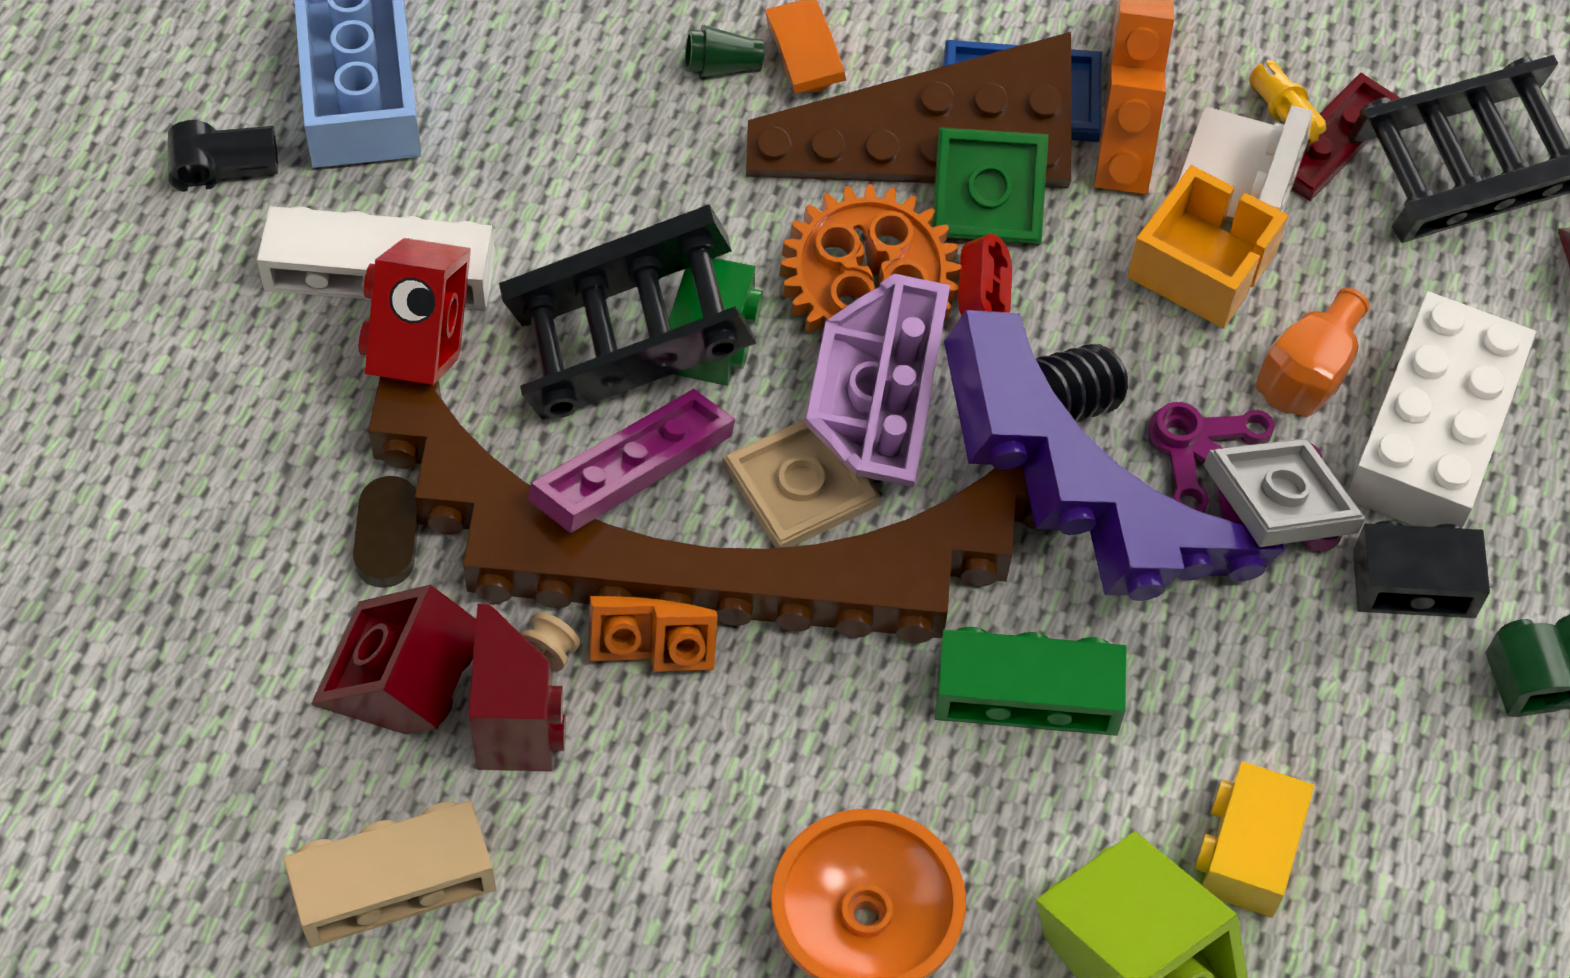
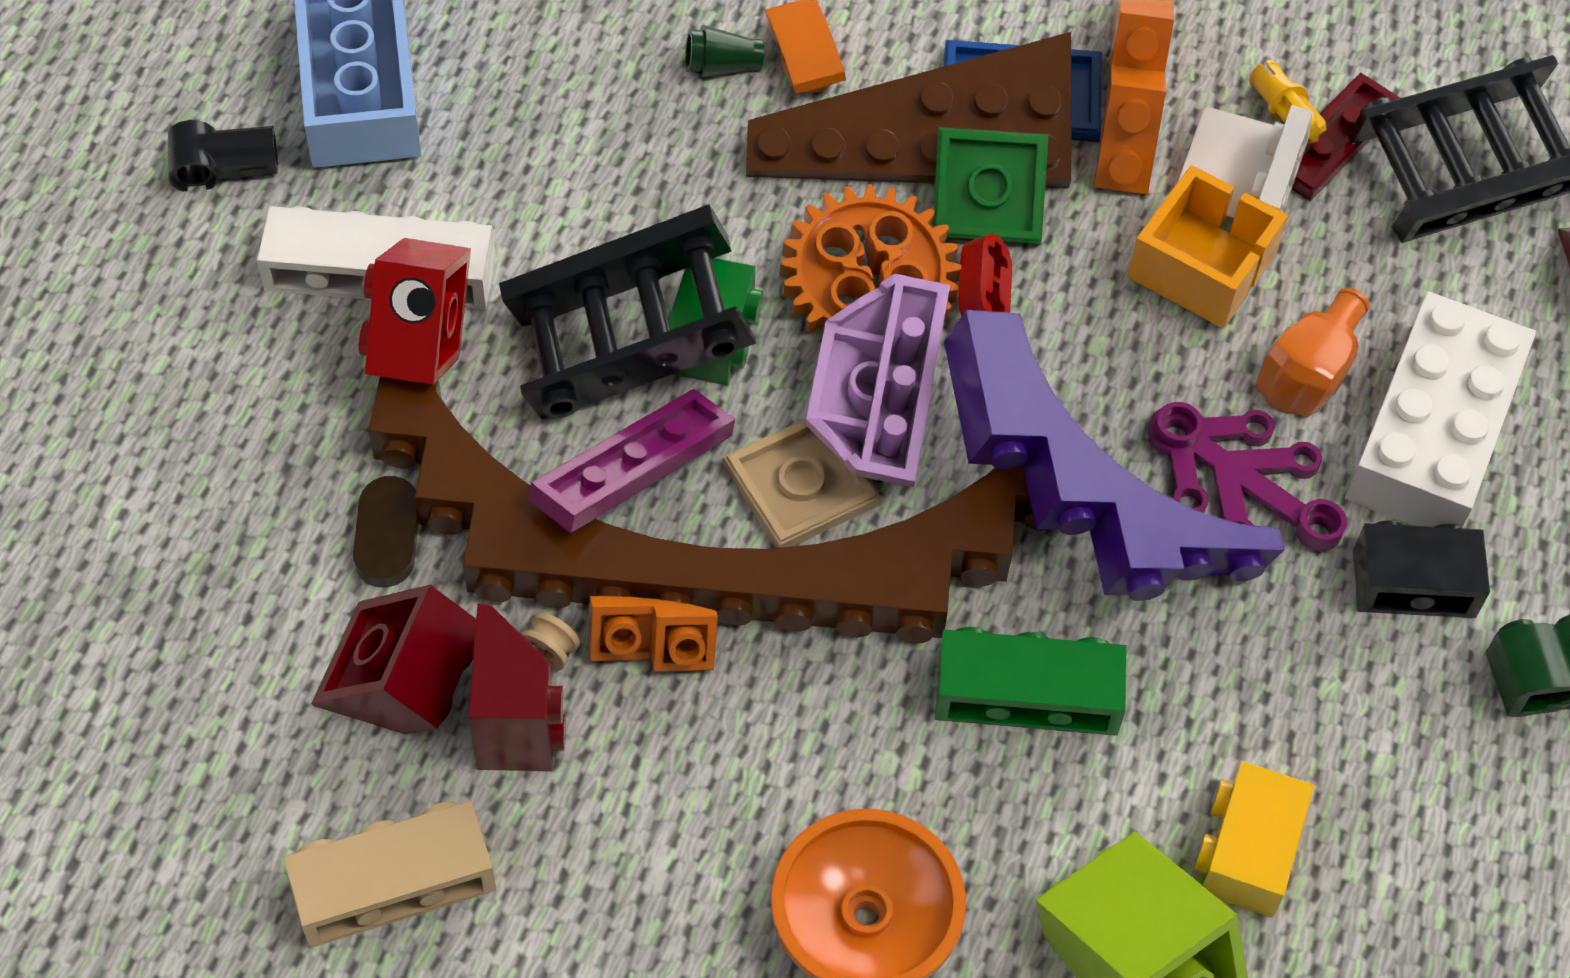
black piece [1036,344,1128,422] -> none
light grey tile [1203,438,1366,547] -> none

